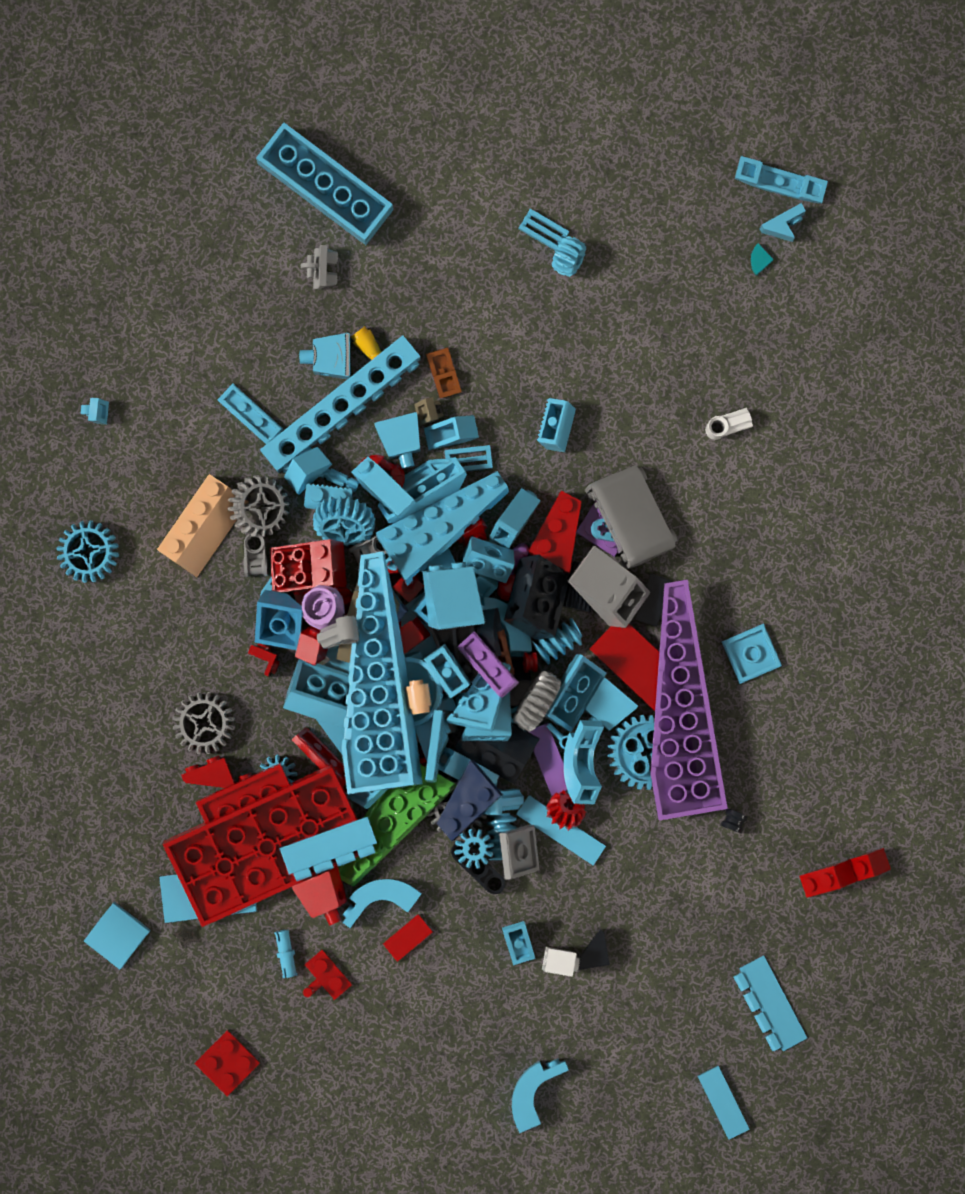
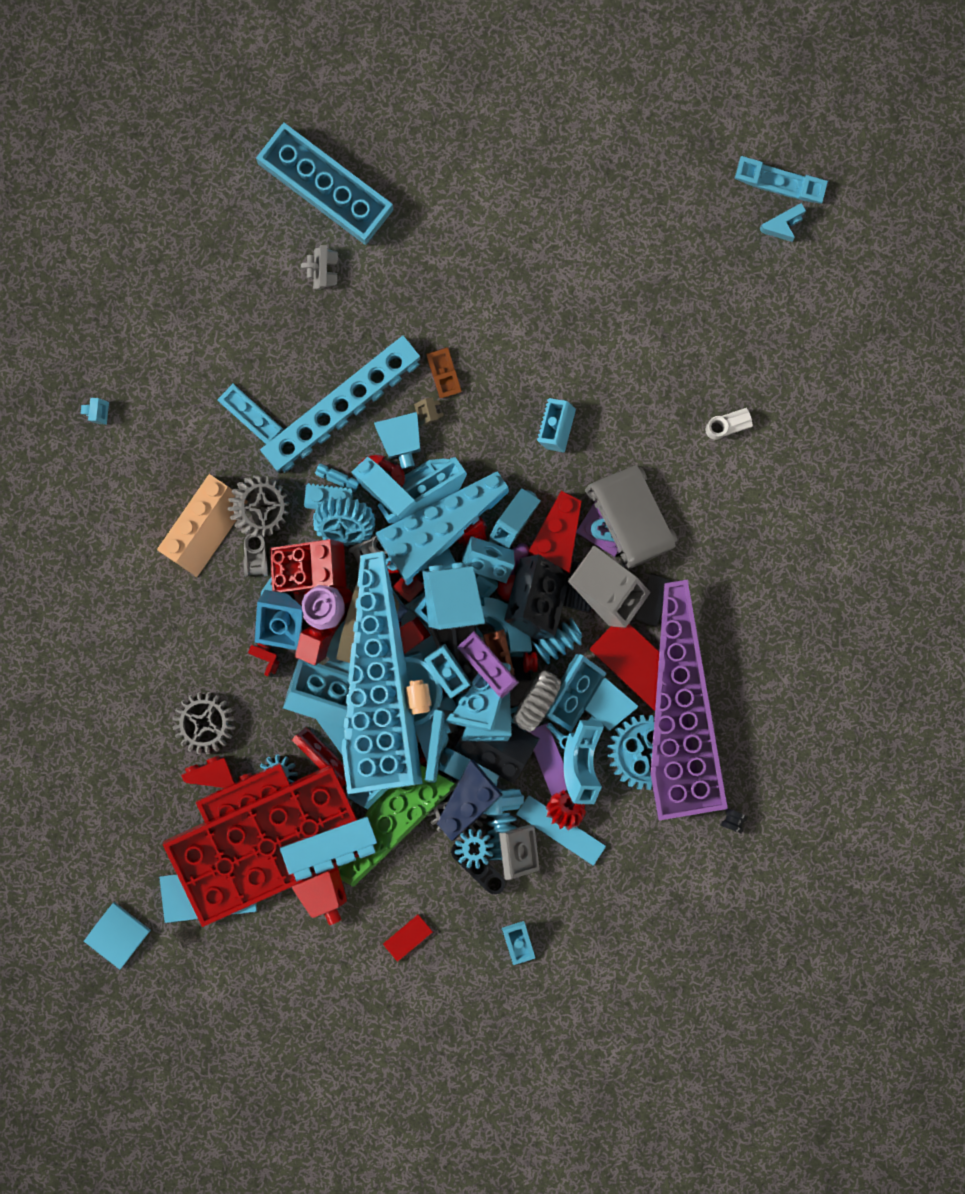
medium azure gear [57,521,119,583] -> none
red plate [194,1030,260,1096] -> none
medium azure pin [274,929,297,978] -> none
medium azure slope [284,447,332,494] -> none
medium azure torso [299,333,351,379] -> none
red plate [303,949,352,1000] -> none
light grey piece [317,616,359,649] -> none
medium azure arch [342,879,422,928] -> none
yellow cone [351,326,381,360] -> none
medium azure slope [424,415,479,450] -> none
medium azure tile [445,445,493,472] -> none
black slope [475,608,503,656] -> none
medium azure arch [512,1058,569,1133] -> none
medium azure tile [519,209,569,250] -> none
white slope [542,946,580,977] -> none
medium azure gear [552,236,586,277] -> none
black slope [578,929,610,970] -> none
medium azure tile [698,1066,749,1139] -> none
medium azure tile [721,624,782,684] -> none
medium azure windscreen [734,955,807,1051] -> none
teal tile [750,243,774,276] -> none
red arch [799,848,891,898] -> none

